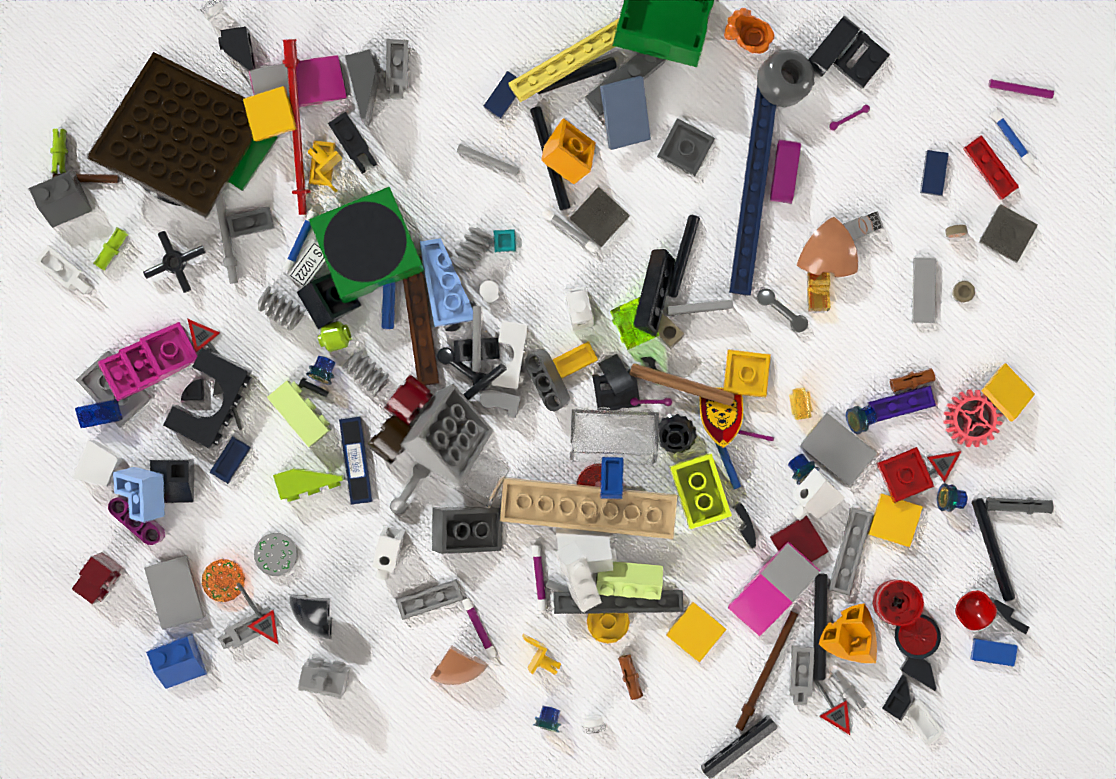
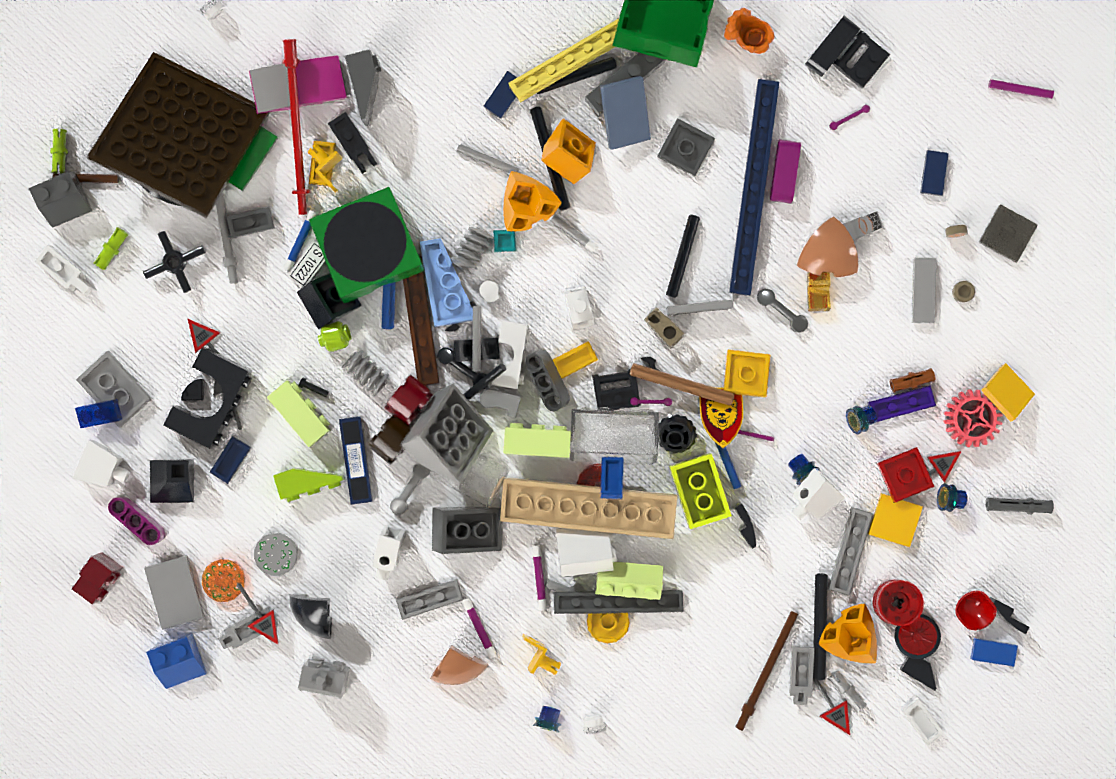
dark pink slope [98,322,197,402] -> none
light blue brick [113,467,165,522] -> none
black slope [218,26,256,71] -> none
yellow tile [243,86,297,142] -> none
light grey piece [258,285,306,331] -> none
clear blue piece [306,355,336,385] -> none
light grey hinge [386,39,409,99] -> none
white arch [555,542,602,613] -> none
clear smoke tile [569,187,630,248] -> none
black slope [598,354,636,398] -> none
clear neon green brick [610,297,660,350] -> none
dark orange pin [618,654,643,700] -> none
black slope [633,249,675,336] -> none
yellow tile [666,601,727,663] -> none
black slope [701,715,778,779] -> none
slope [728,542,820,636] -> none
dark grey piece [757,49,815,107] -> none
dark red tile [769,515,829,562] -> none
clear yellow brick [789,387,813,420] -> none
light grey tile [799,413,877,487] -> none
black tile [882,675,913,721] -> none
red tile [963,135,1019,200] -> none
black axle [971,498,1015,602] -> none
blue bar [990,109,1035,166] -> none
none -> light orange brick [503,171,561,231]
none -> yellowish green brick [503,423,571,458]

